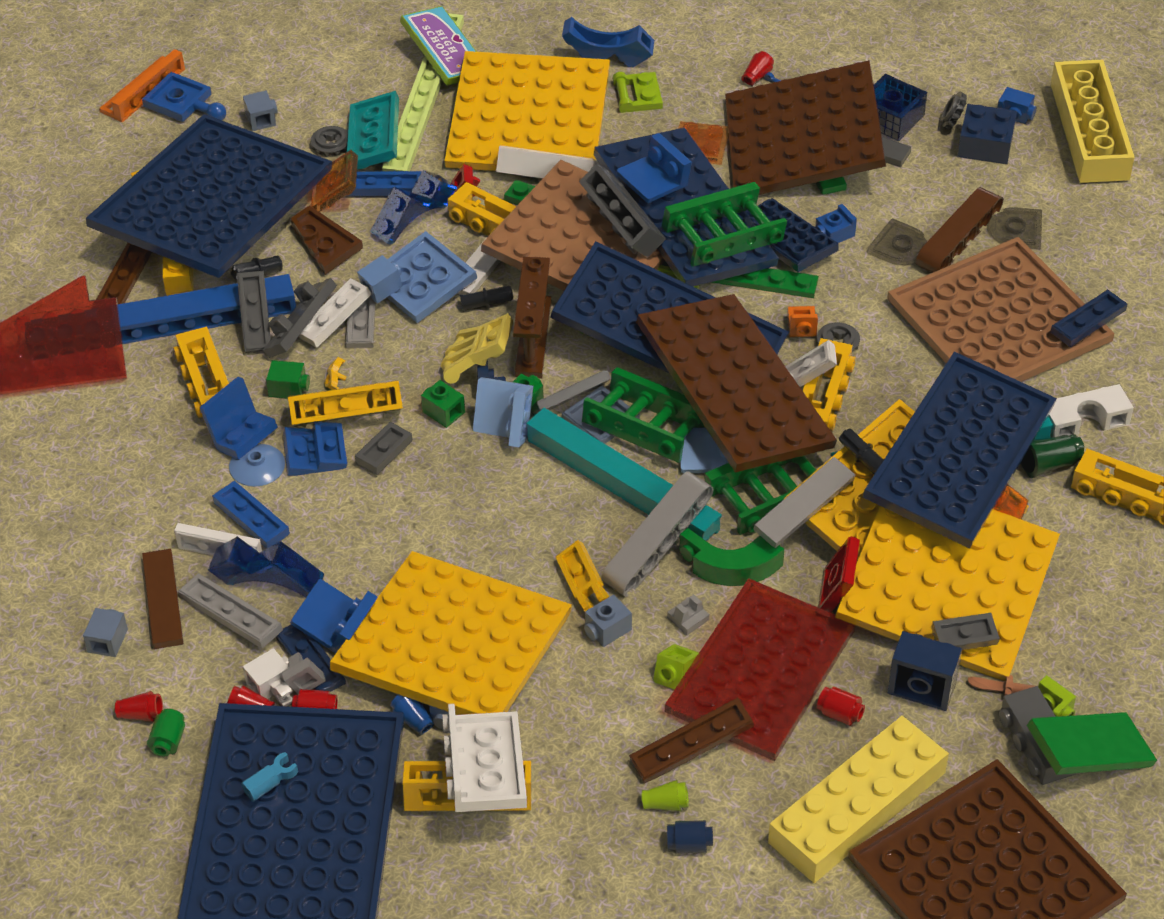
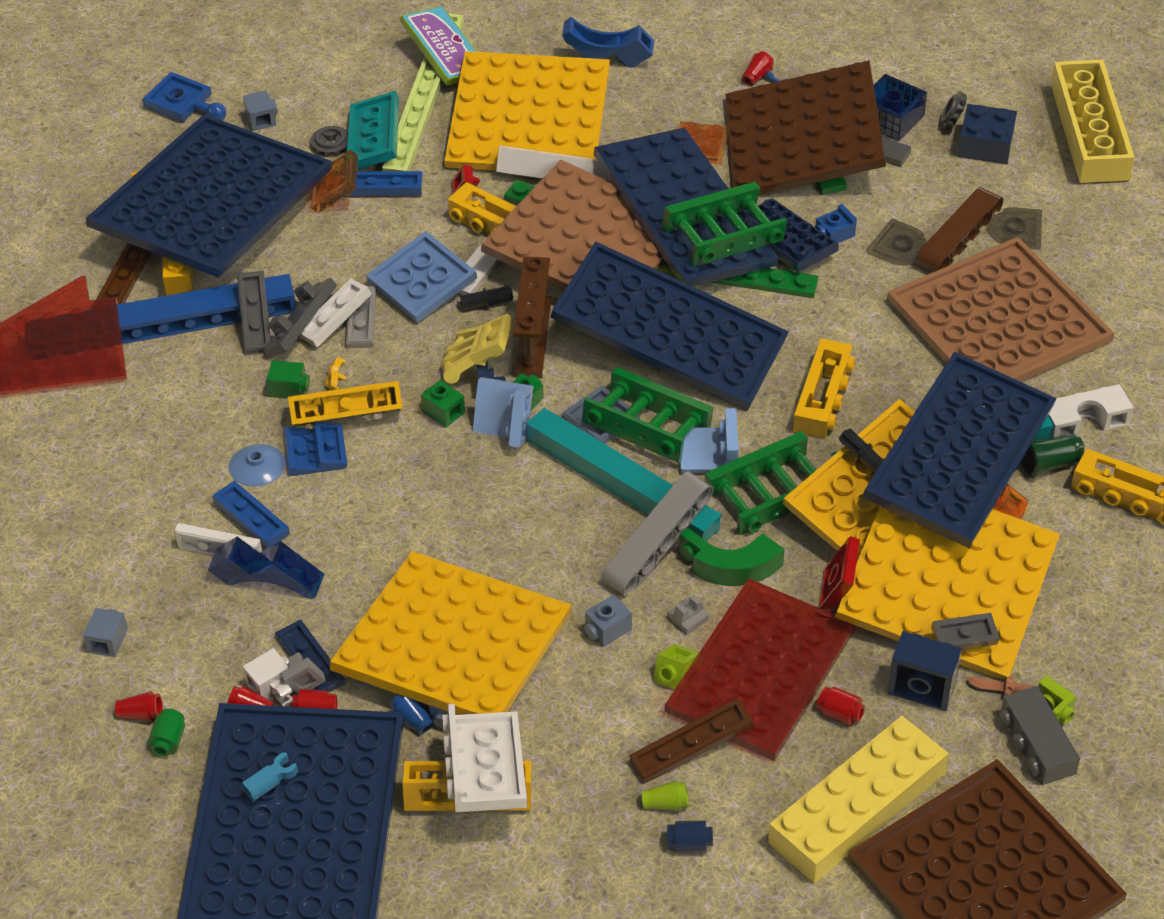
orange fence [99,49,185,122] -> none
reddish brown tile [142,548,184,650] -> none
yellow brick [173,326,229,426] -> none
light grey tile [178,573,283,649] -> none
blue bracket [200,377,278,460] -> none
black axle [231,255,283,280] -> none
blue bracket [290,579,378,653] -> none
reddish brown wing [291,205,363,275] -> none
dark grey plate [355,422,413,475] -> none
medium blue brick [357,255,403,304] -> none
clear blue arch [370,170,457,245] -> none
dark grey tile [531,370,612,416] -> none
yellow hinge [555,540,609,611] -> none
dark grey brick [579,163,666,258] -> none
lime plate [612,72,663,113] -> none
blue bracket [616,133,692,203] -> none
reddish brown plate [636,294,837,472] -> none
light grey tile [754,457,855,548] -> none
white tile [785,340,837,387] -> none
orange bracket [787,306,818,337] -> none
dark grey gear [817,322,860,352] -> none
blue brick [997,87,1037,124] -> none
green tile [1026,712,1157,775] -> none
dark blue tile [1050,289,1128,347] -> none

